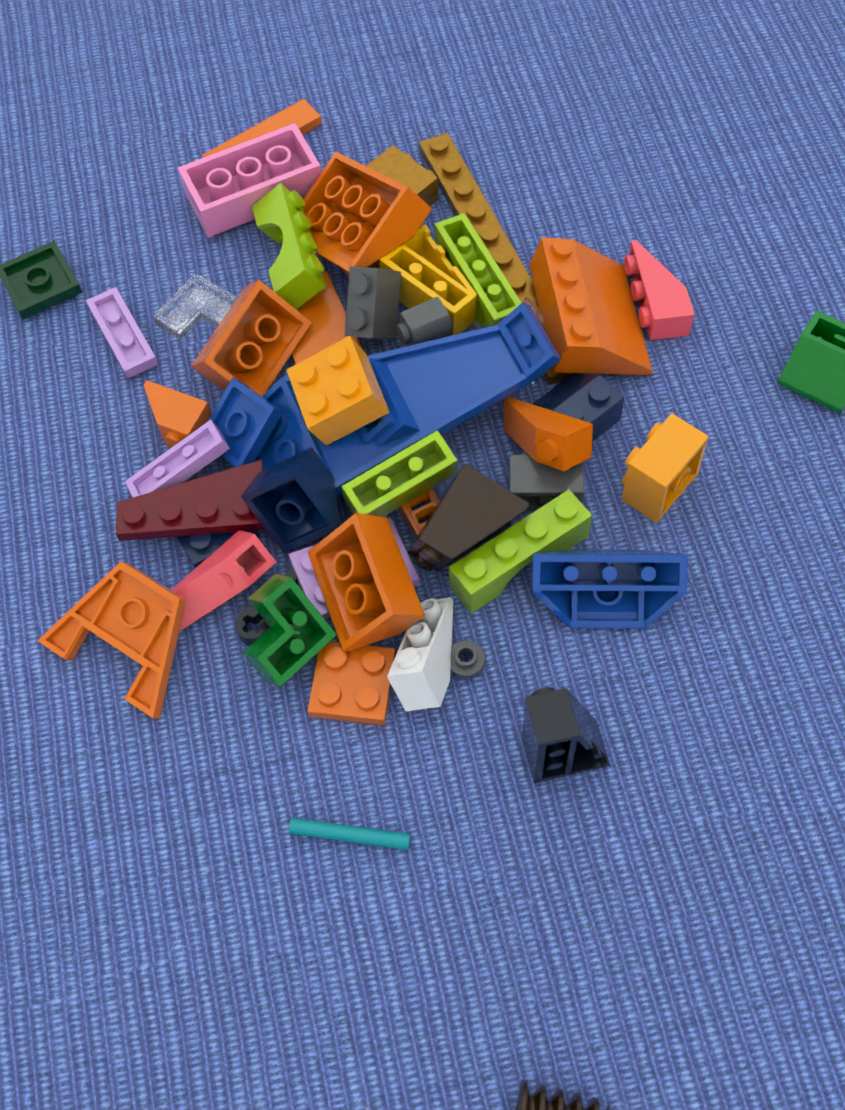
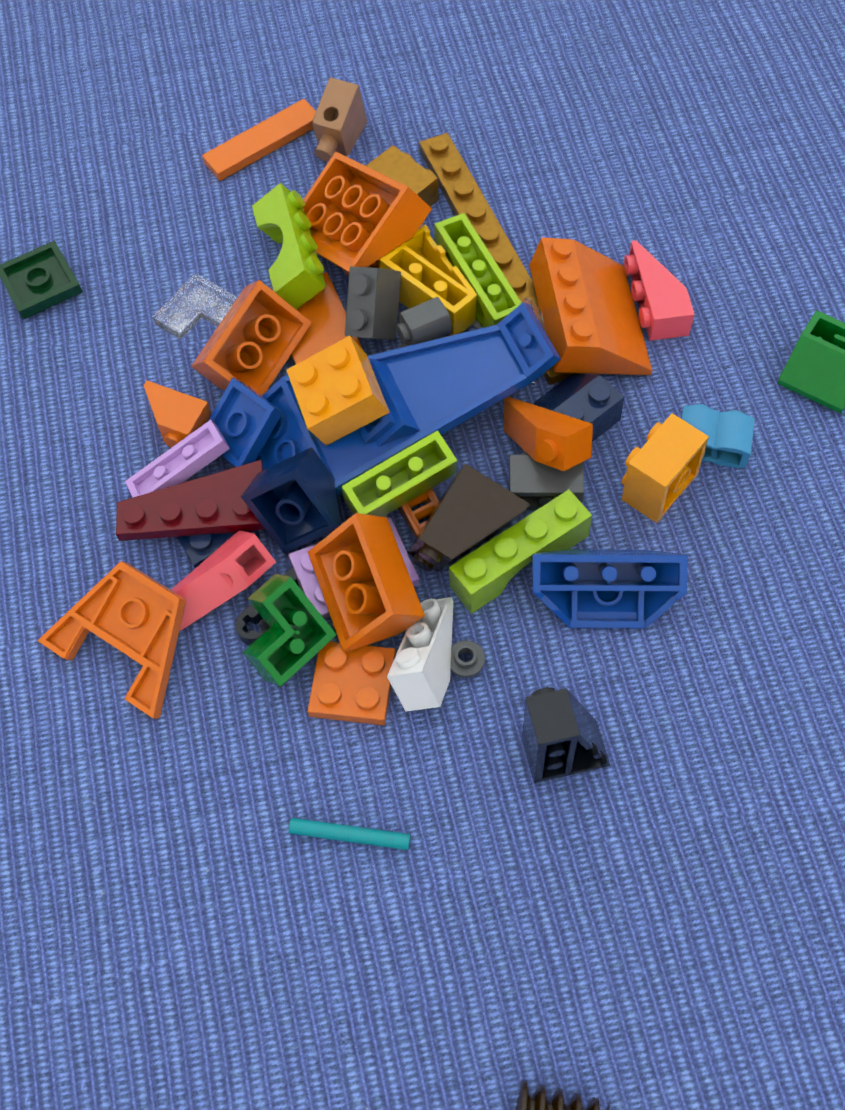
lavender plate [86,287,158,379] -> none
bright pink brick [178,123,321,238] -> none
none -> medium nougat torso [312,77,367,162]
none -> dark azure brick [680,404,755,468]

